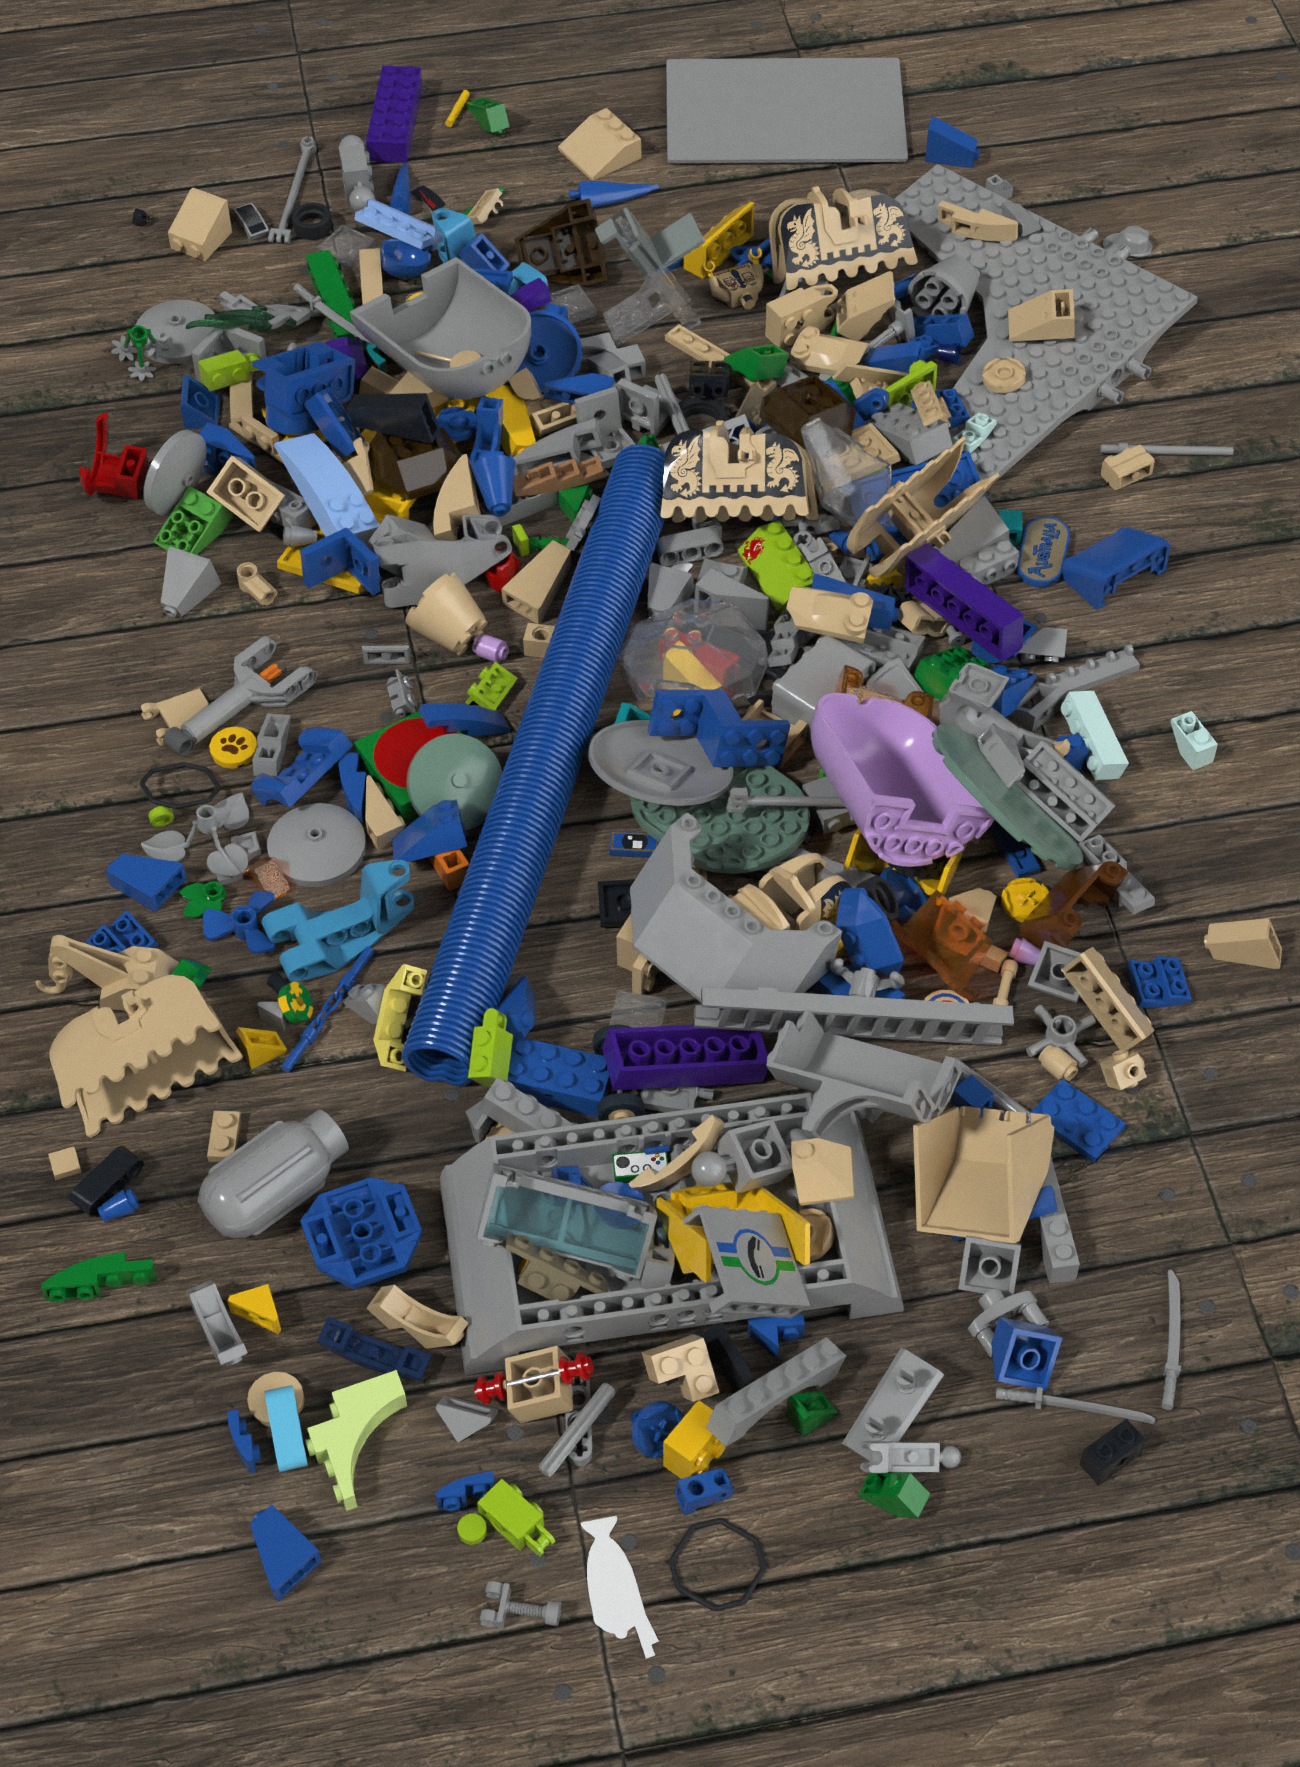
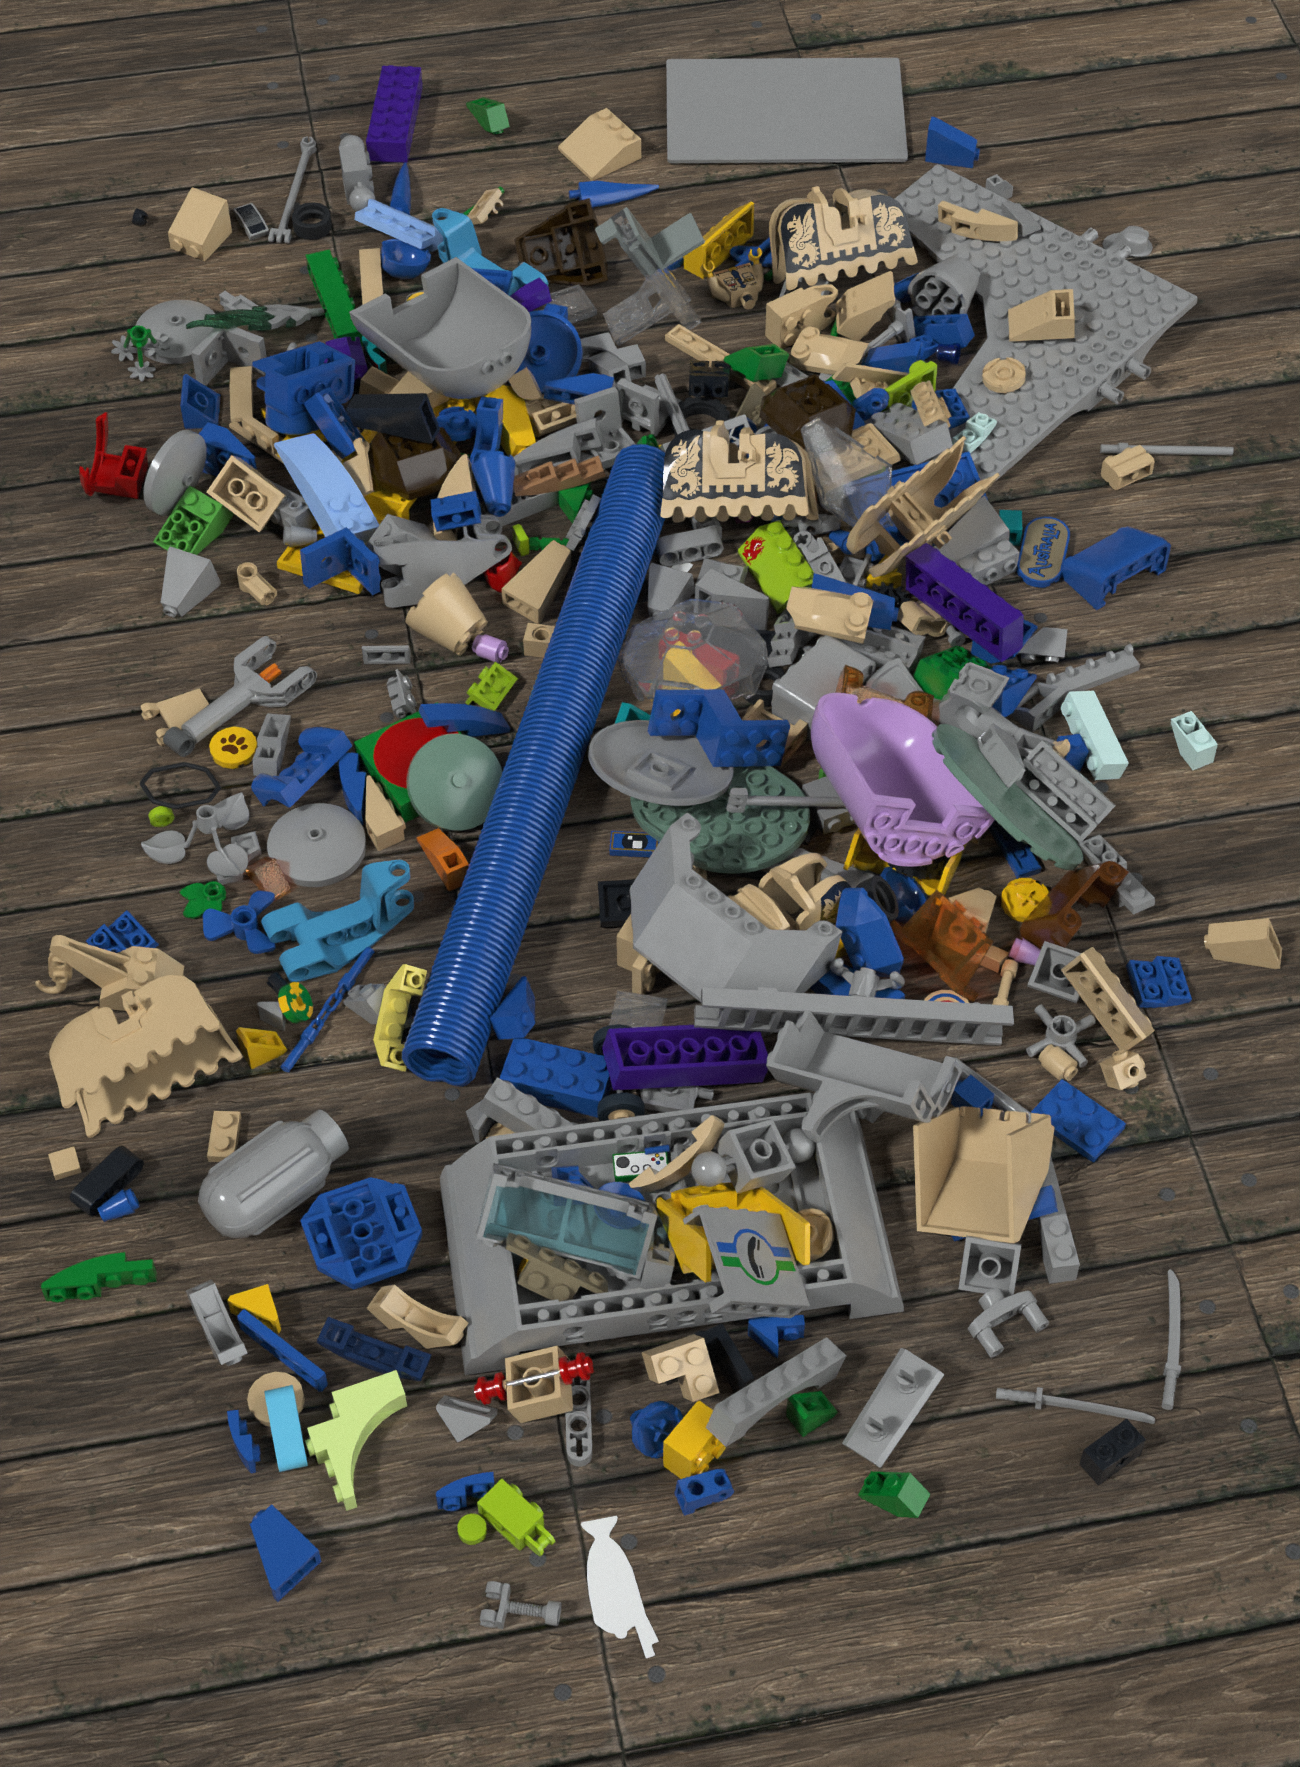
blue slope [105,854,187,912] -> none
green slope [171,959,213,989] -> none
lime brick [198,350,260,391] -> none
light grey sword [293,283,373,344] -> none
clear tile [317,224,376,268] -> none
blue slope [392,799,467,862] -> none
black sticker [411,185,446,211] -> none
tan piece [415,350,481,368] -> none
yellow piece [445,90,470,127] -> none
blue slope [458,233,510,271] -> none
lime brick [468,1008,513,1086] -> none
light grey axle [539,1383,615,1477] -> none
black piece [669,1518,766,1611] -> none
tan slope [791,1138,855,1206] -> none
light grey plate [860,1441,962,1473] -> none
blue slope [991,1317,1062,1391] -> none
none -> blue tile [237,1309,328,1392]
none -> blue brick [431,491,481,532]

